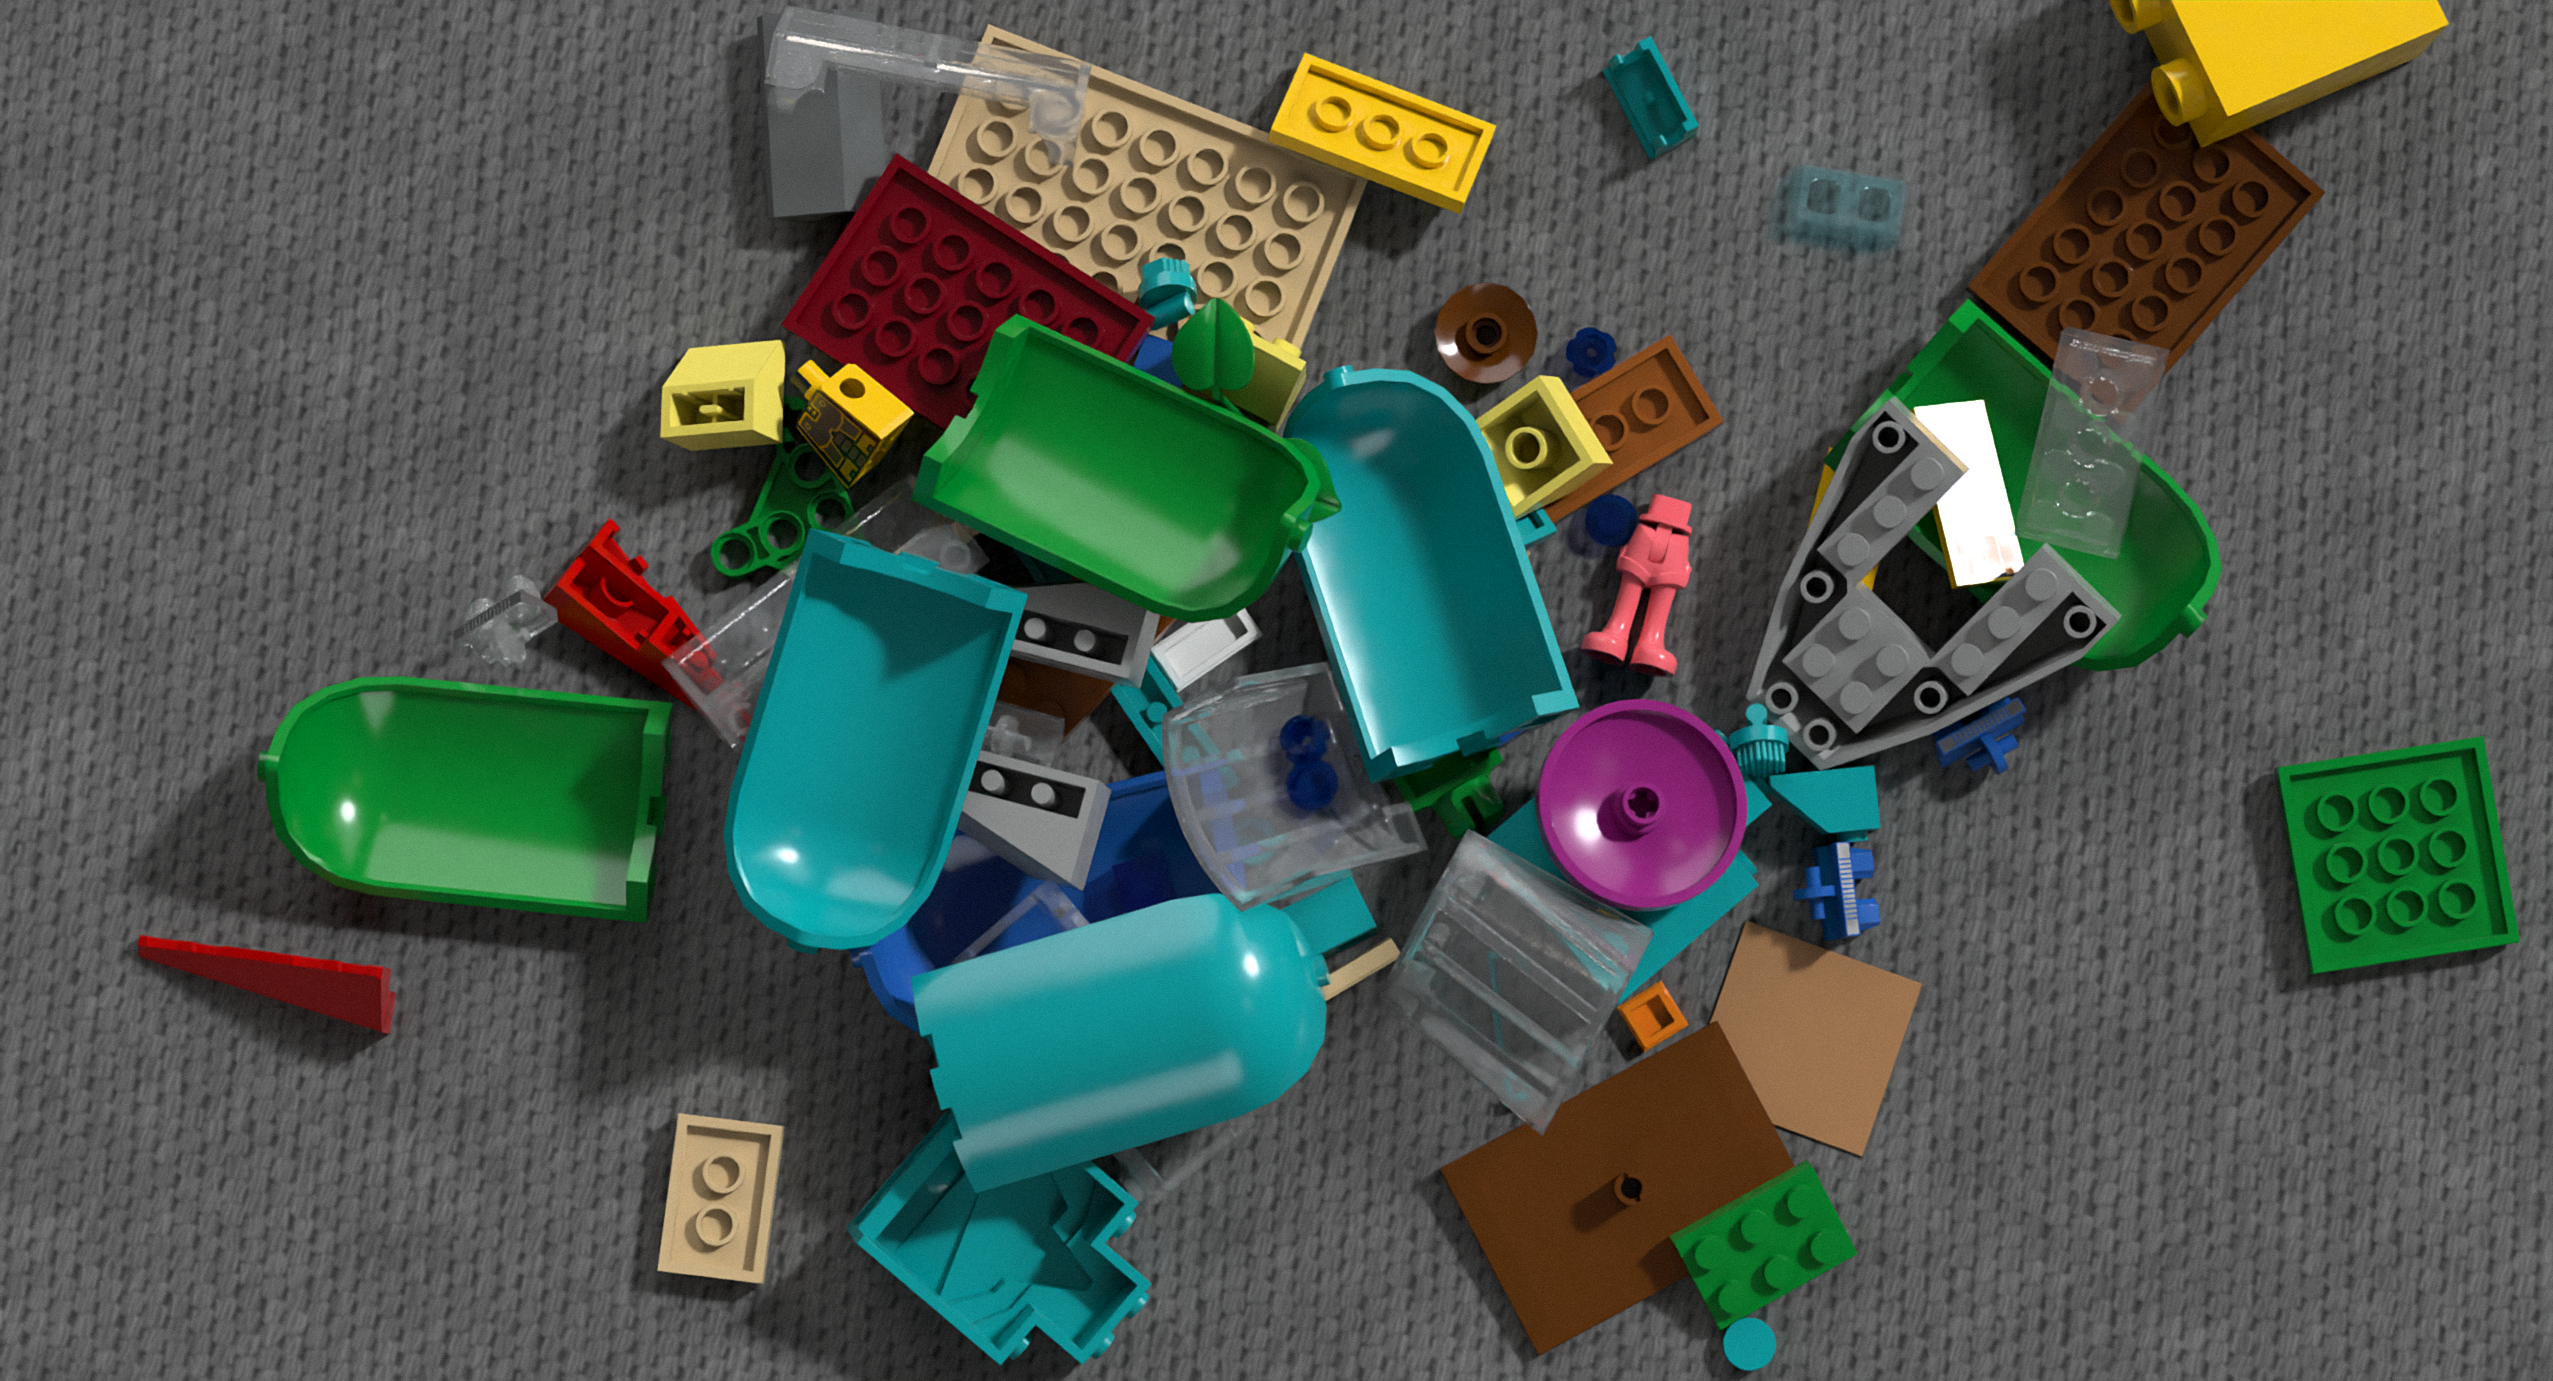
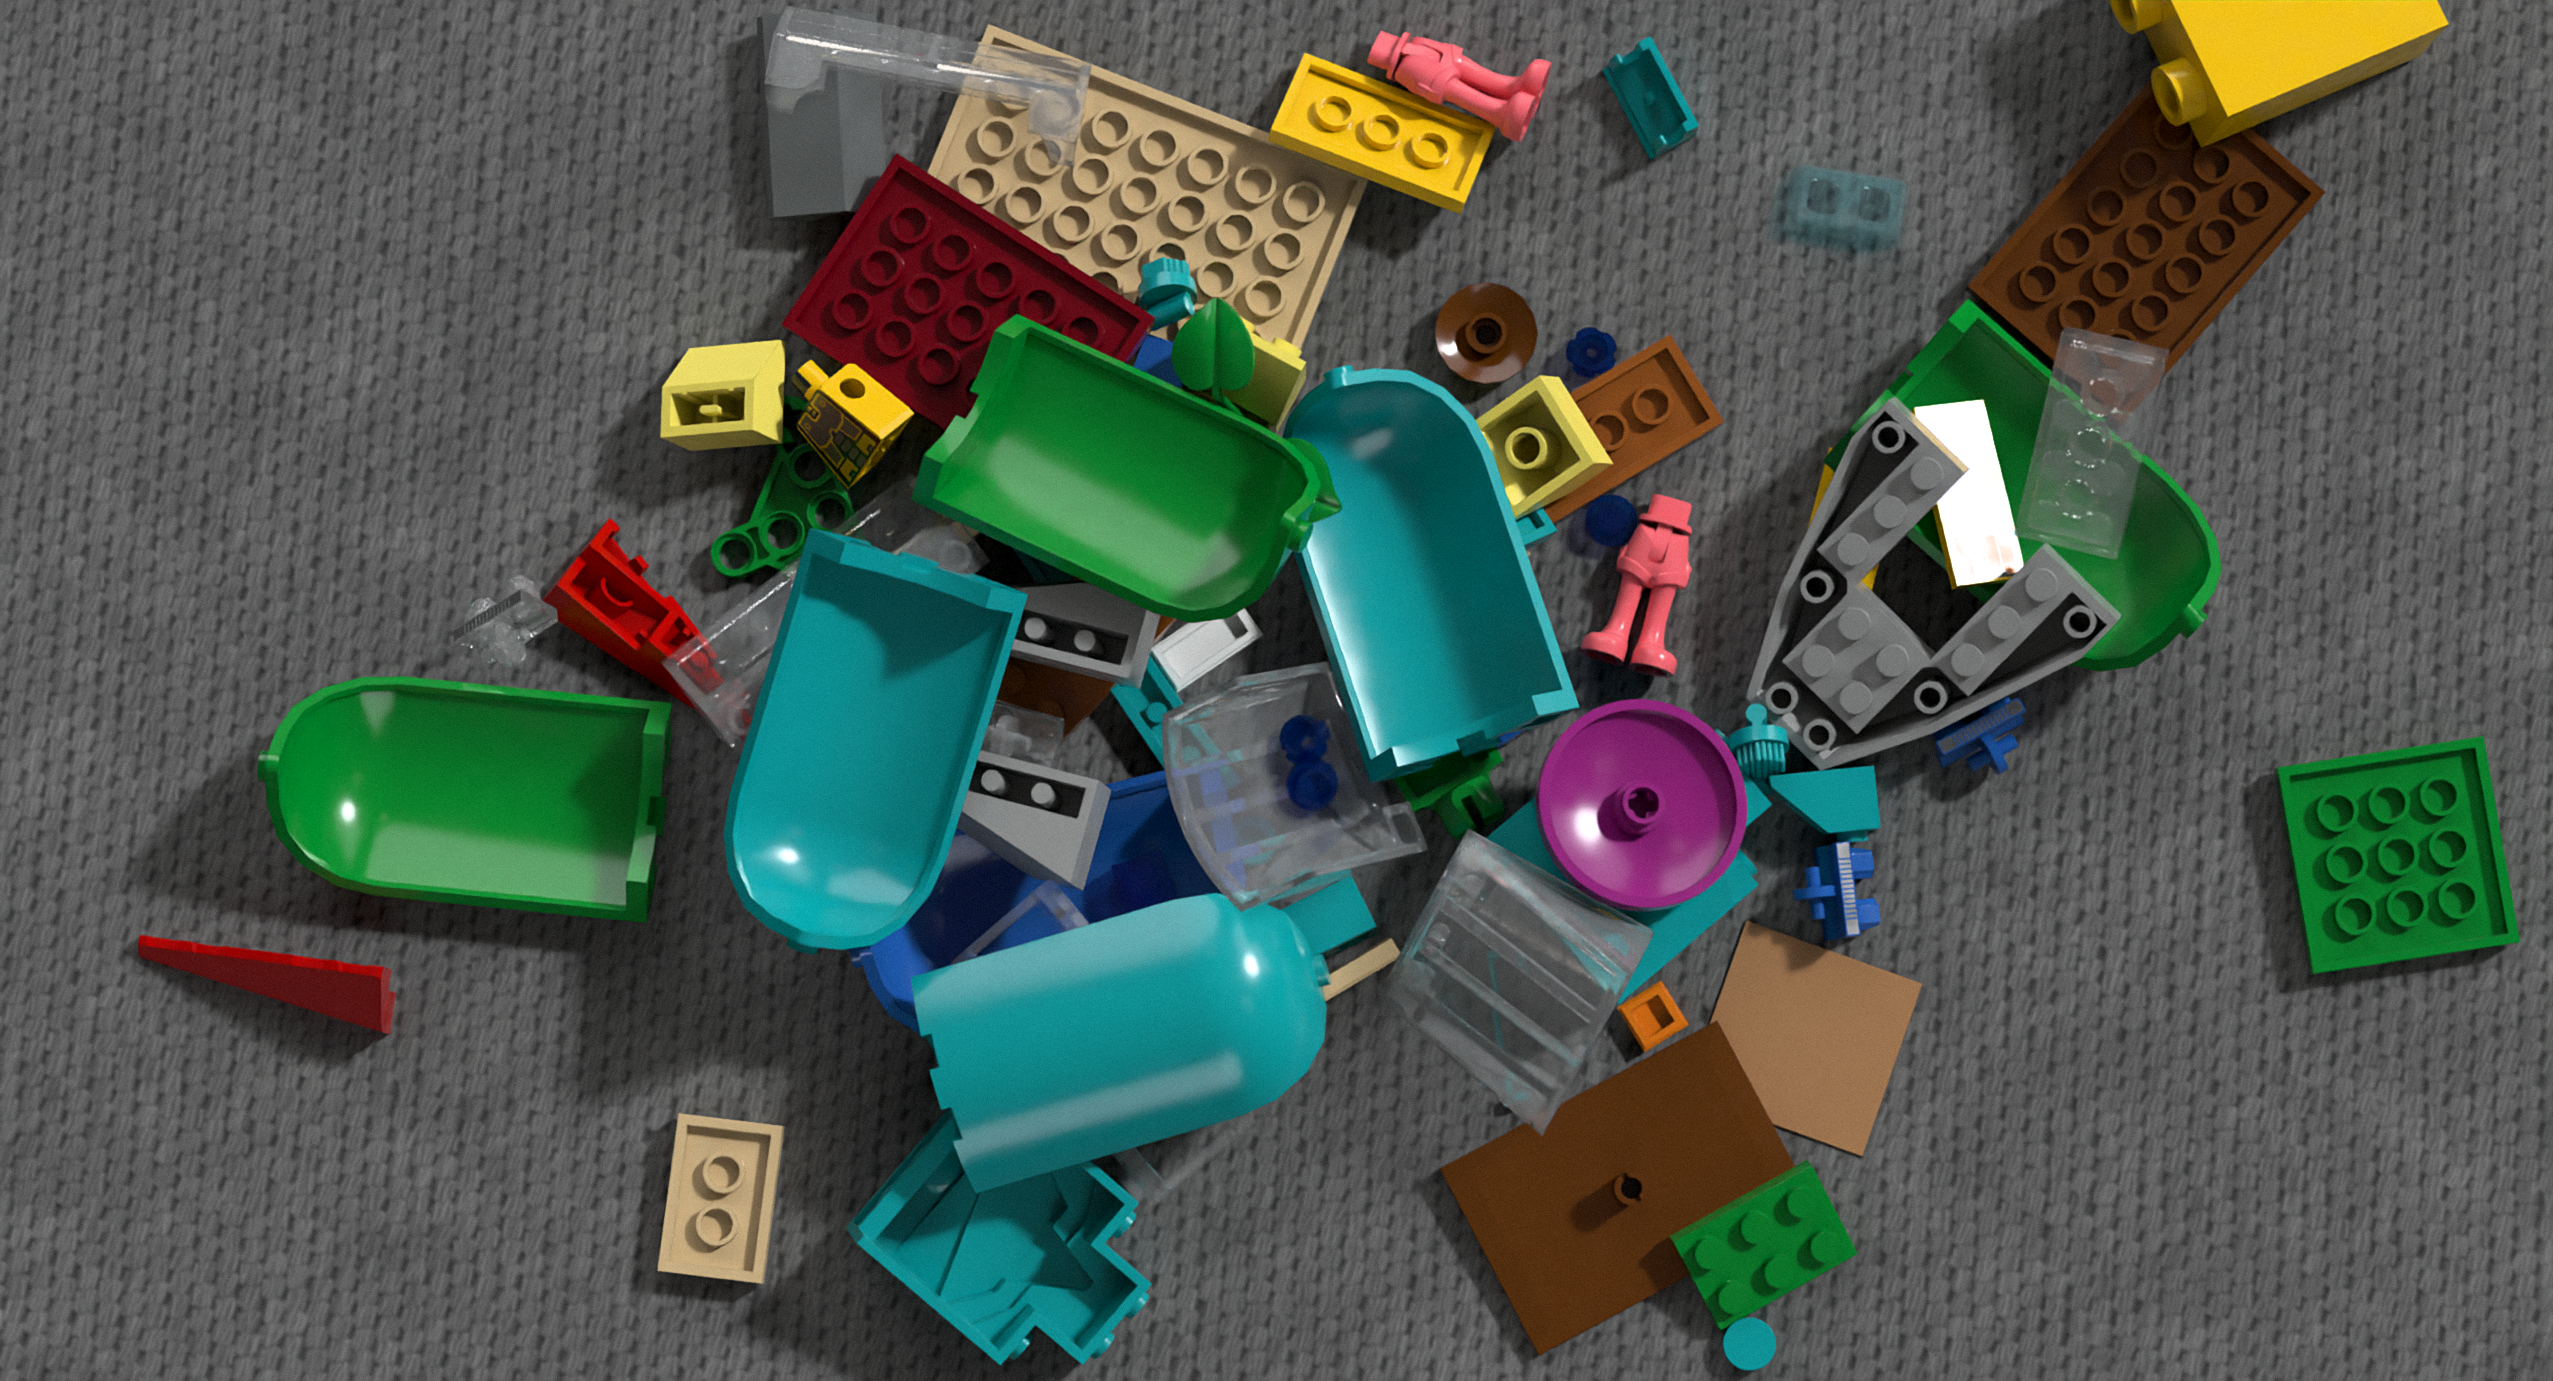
none -> coral piece [1367,31,1552,142]

